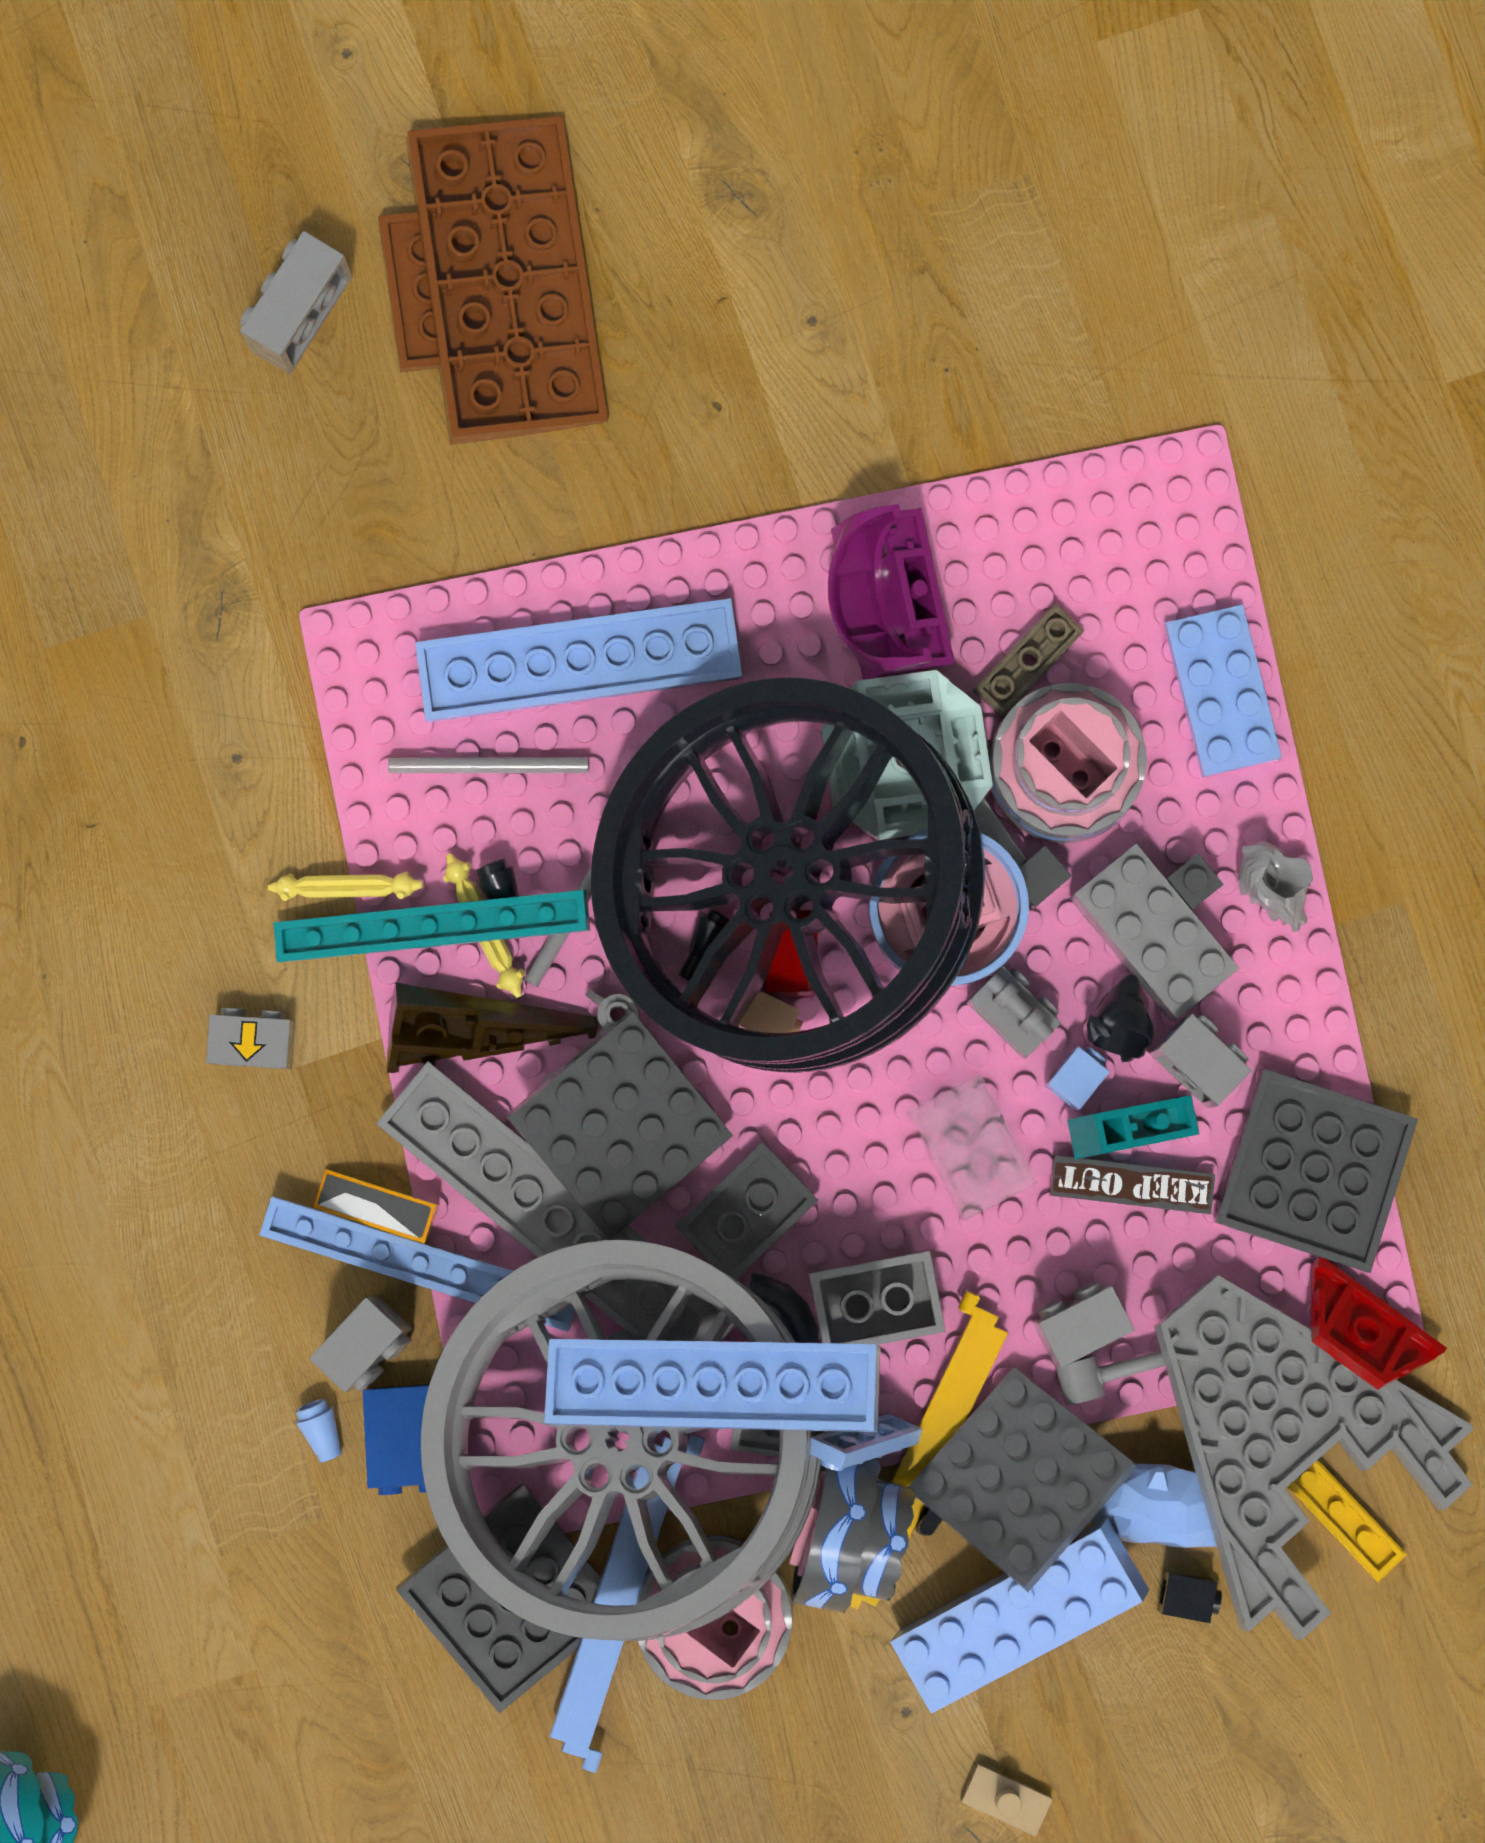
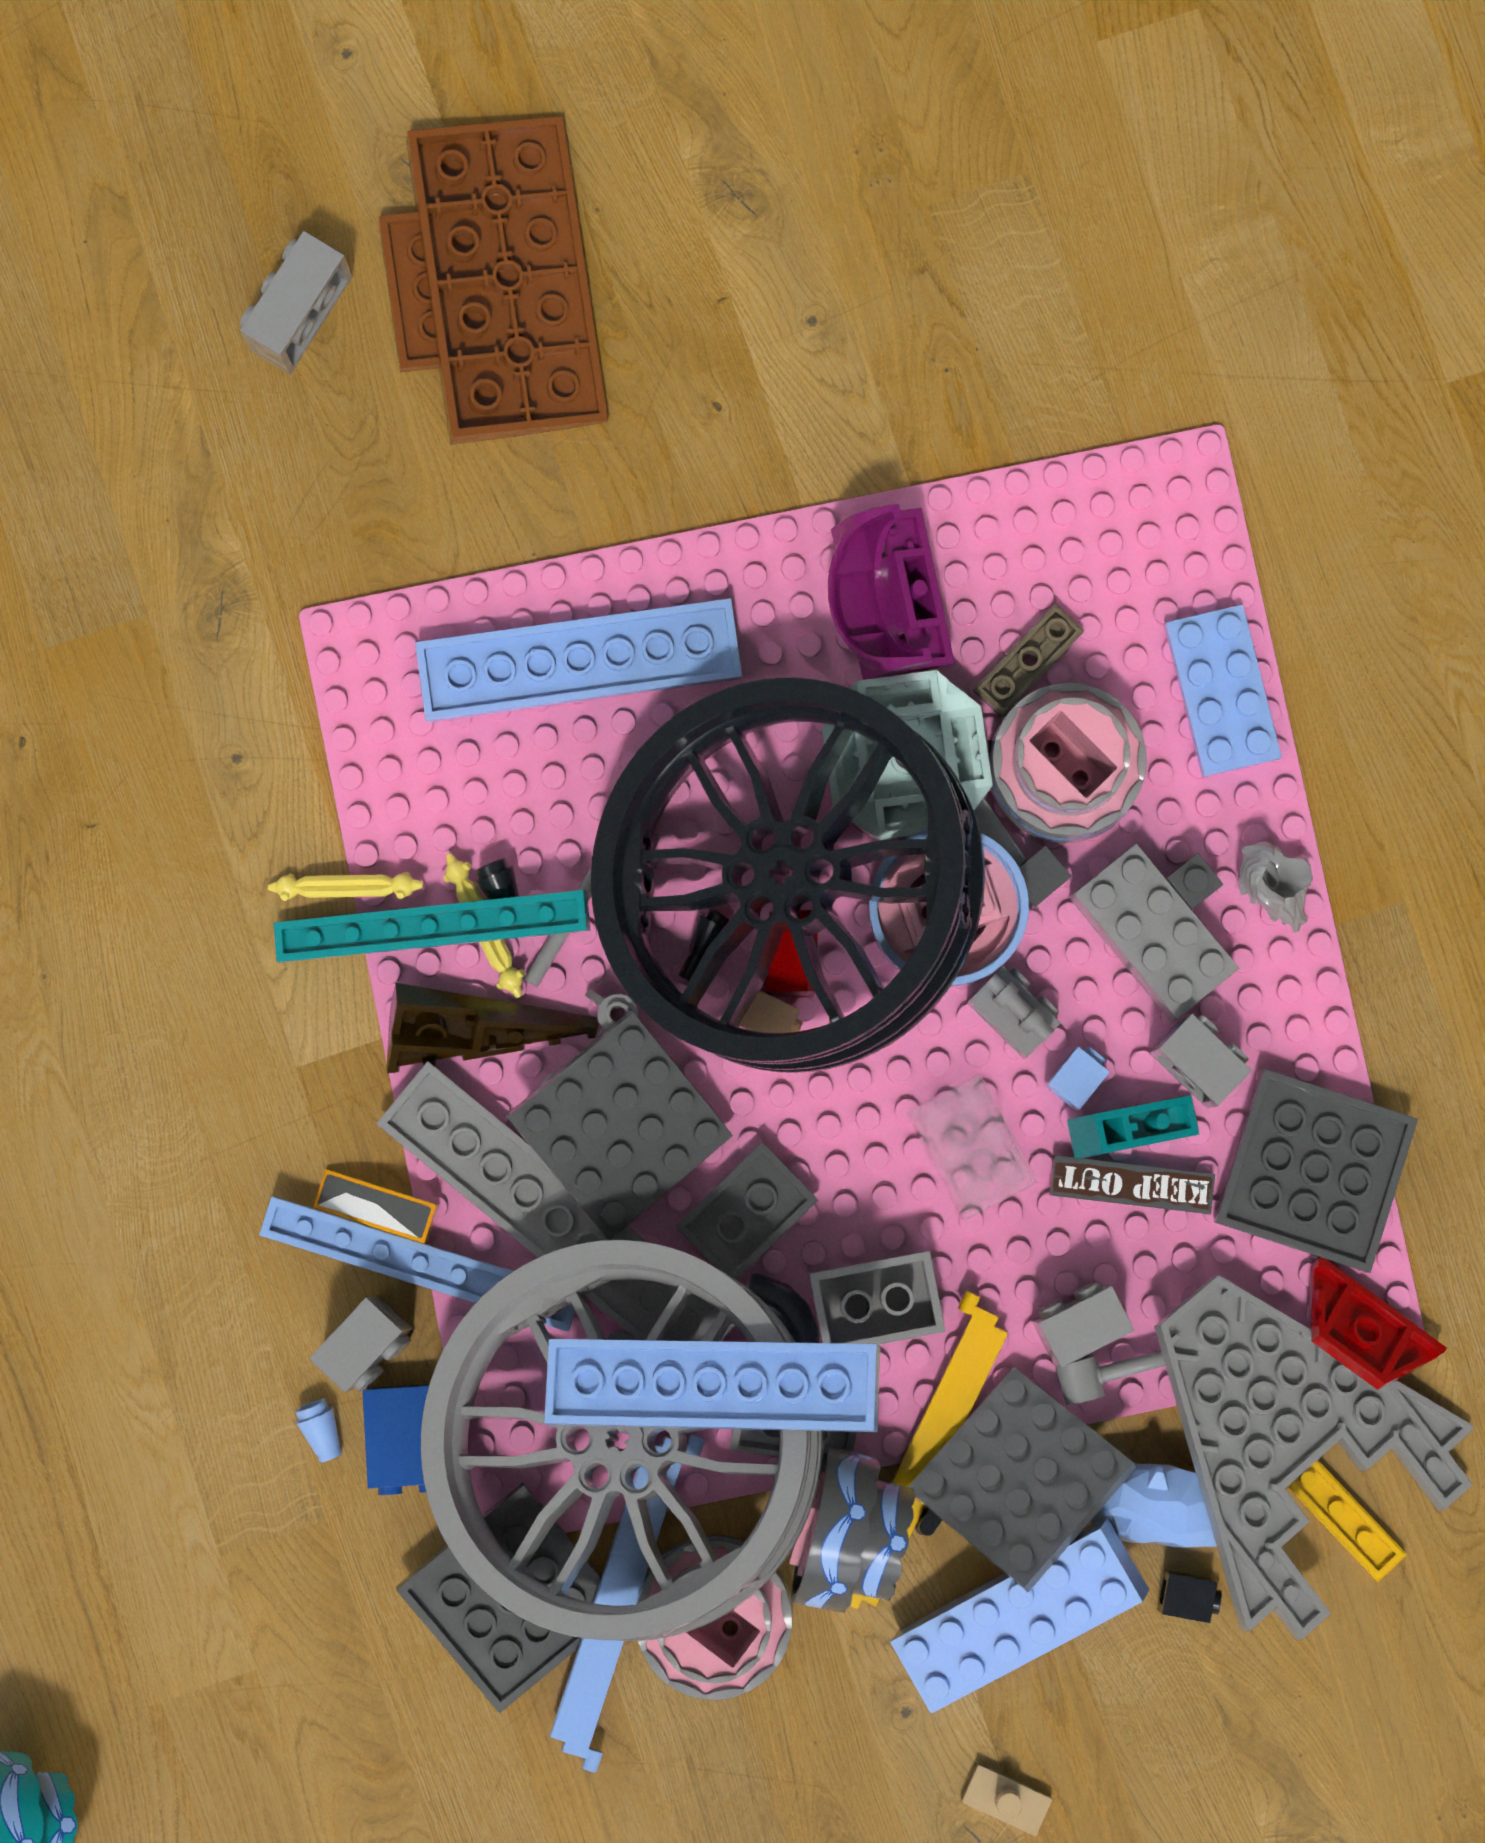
light grey brick [206,1008,295,1070] -> none
light grey piece [388,757,589,773] -> none
light blue plate [810,1413,923,1471] -> none
black hat [1086,974,1154,1062] -> none

